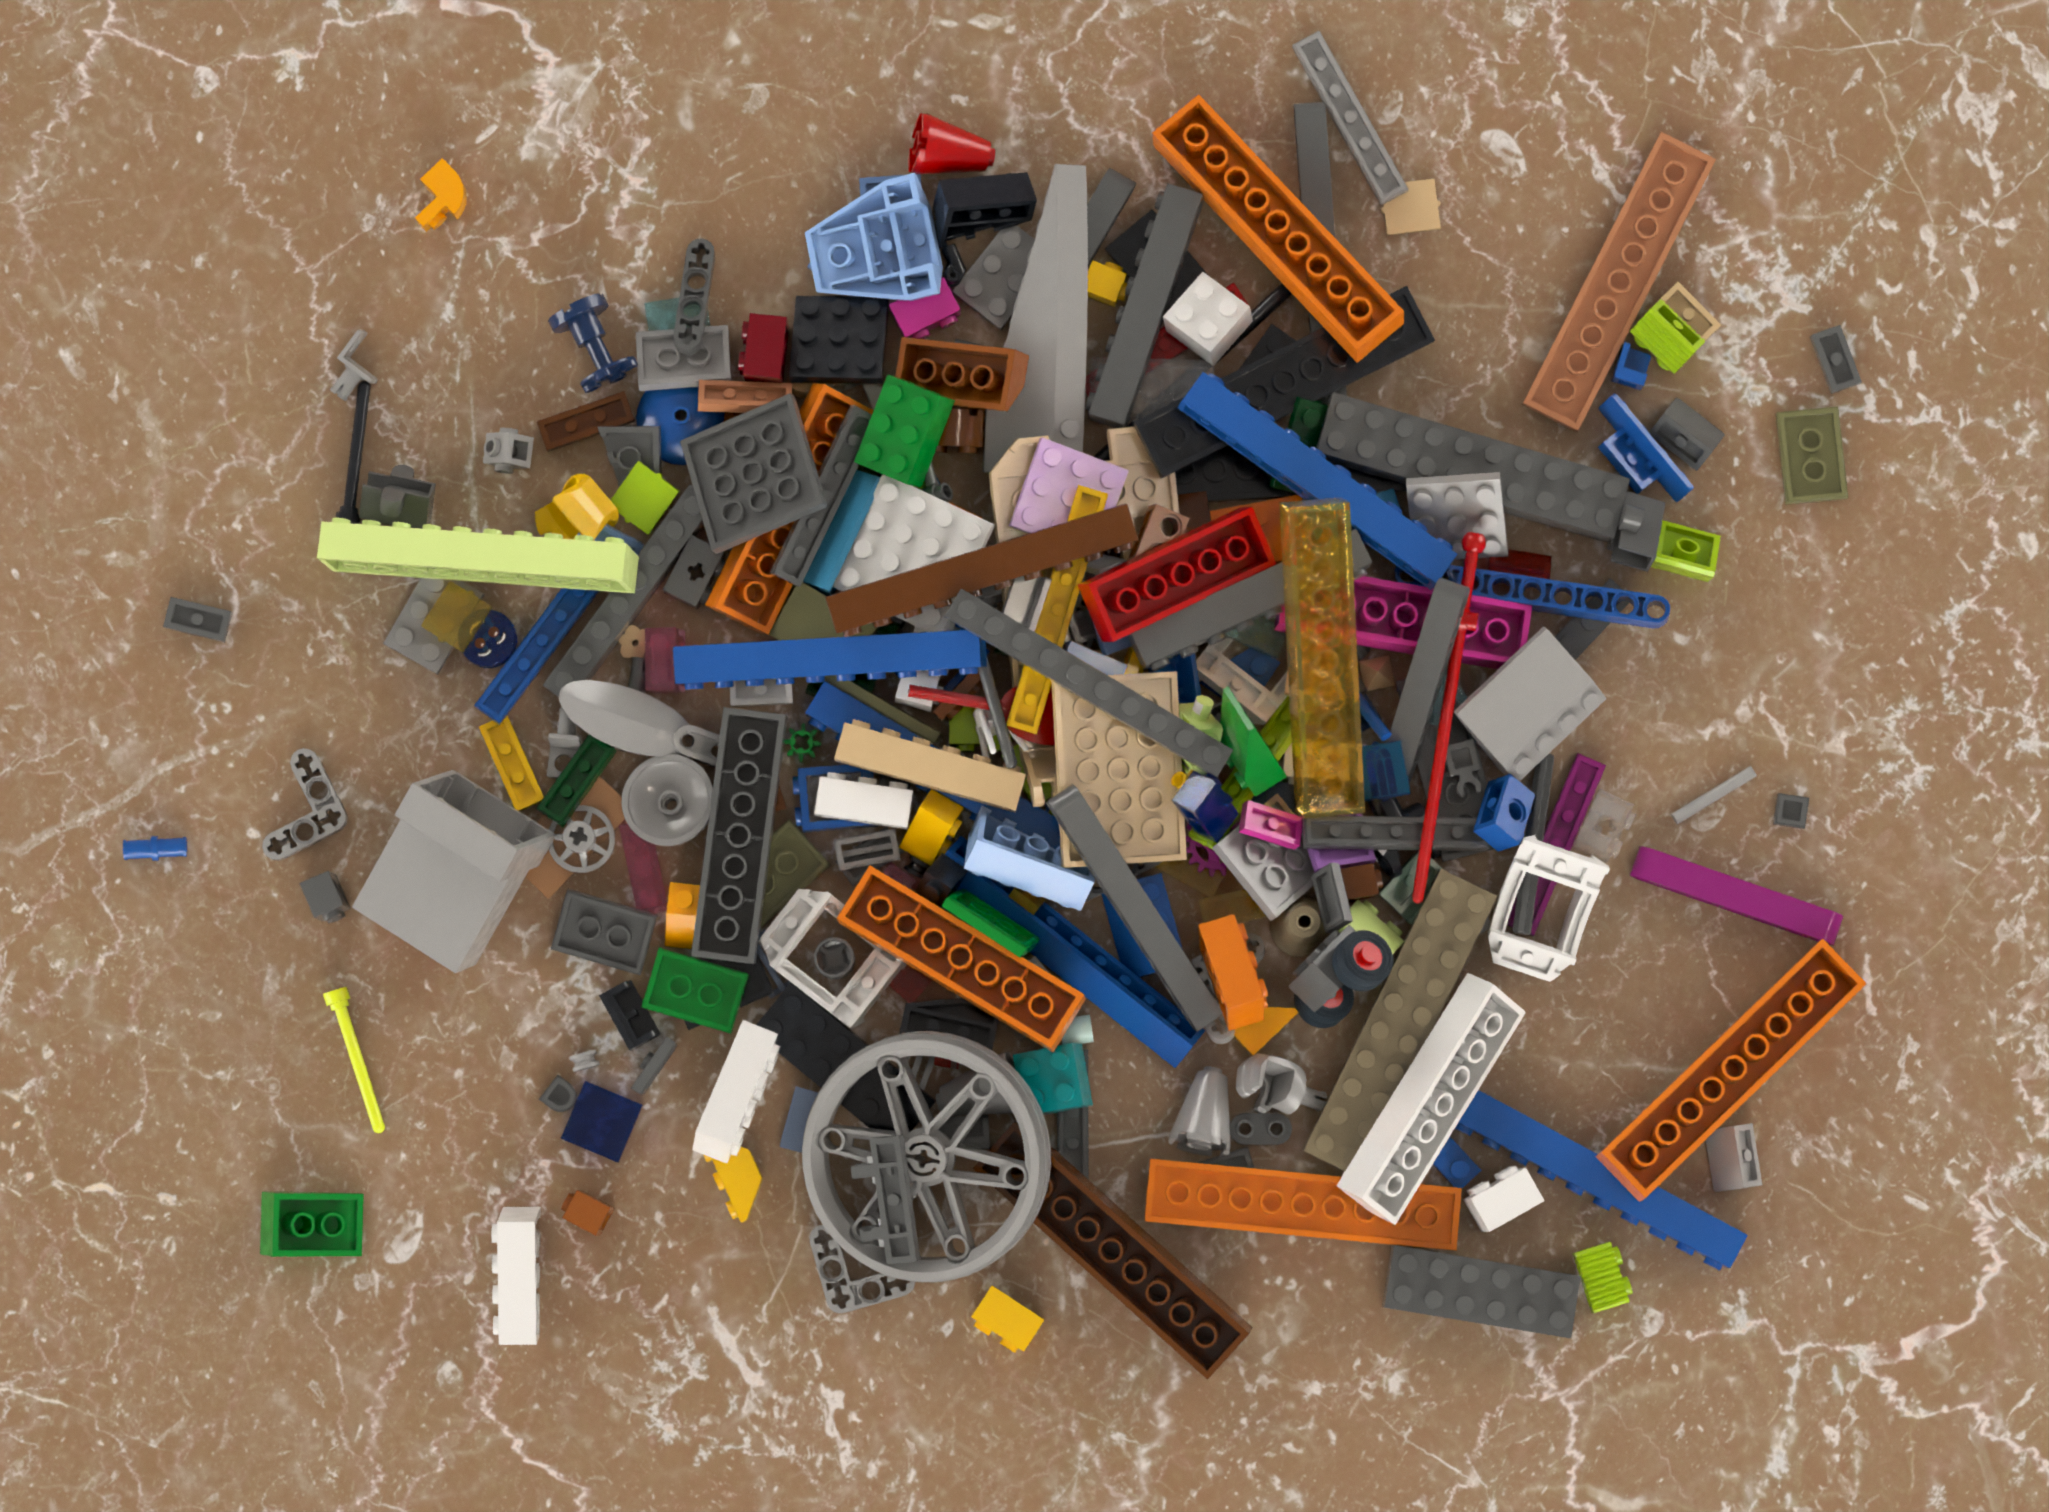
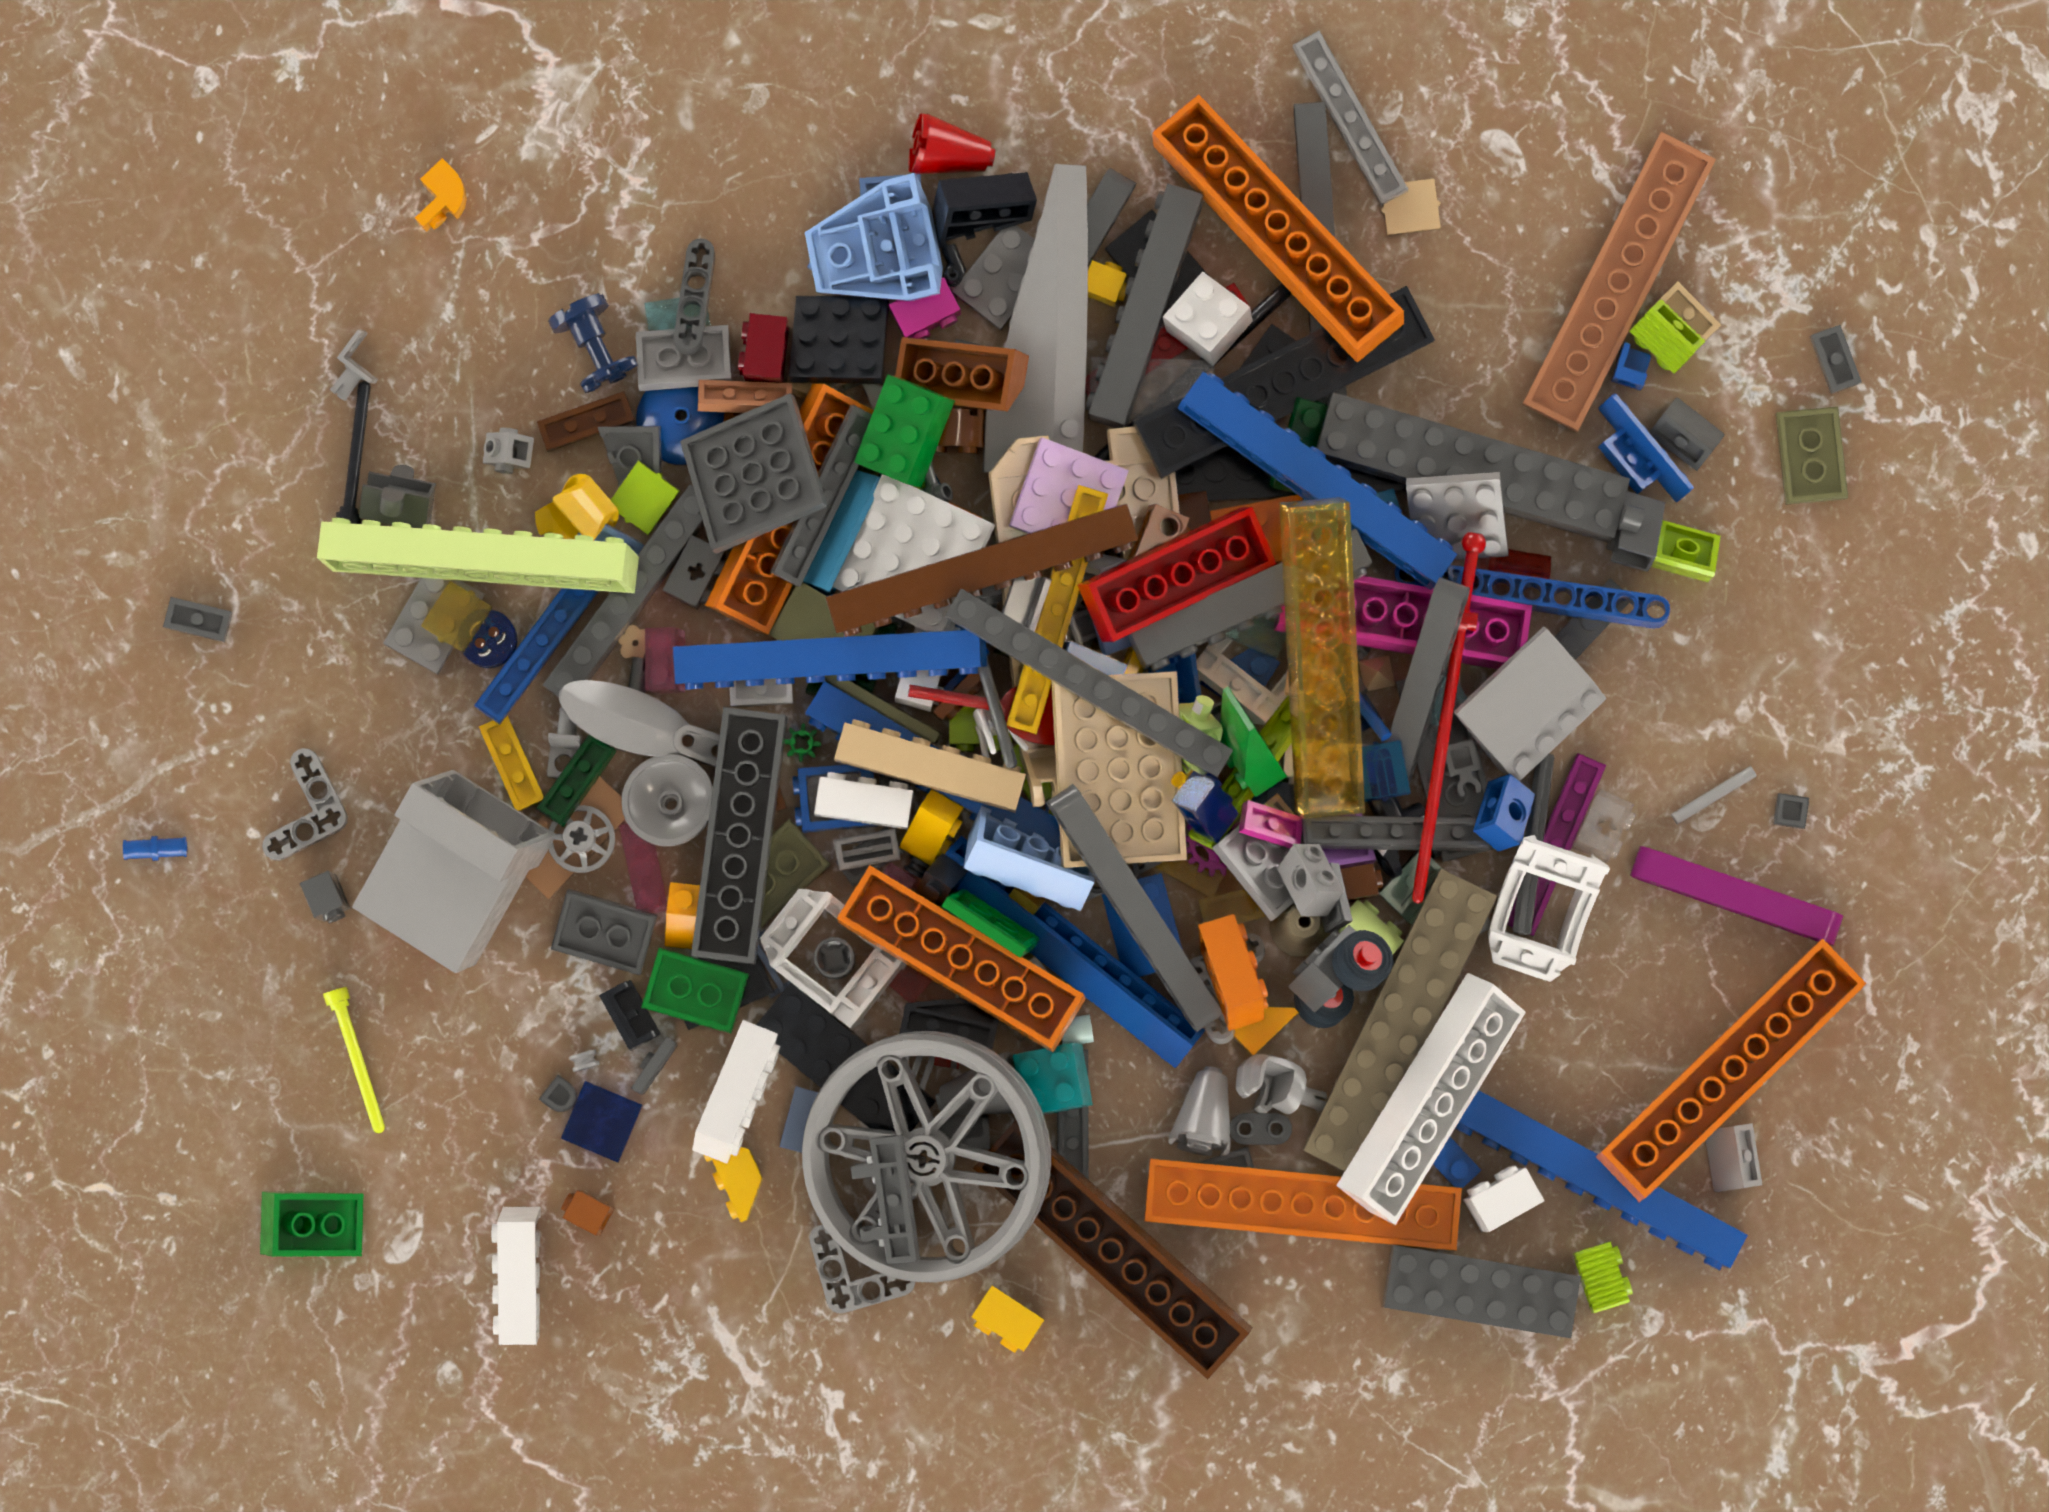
none -> light grey brick [1277,844,1344,916]

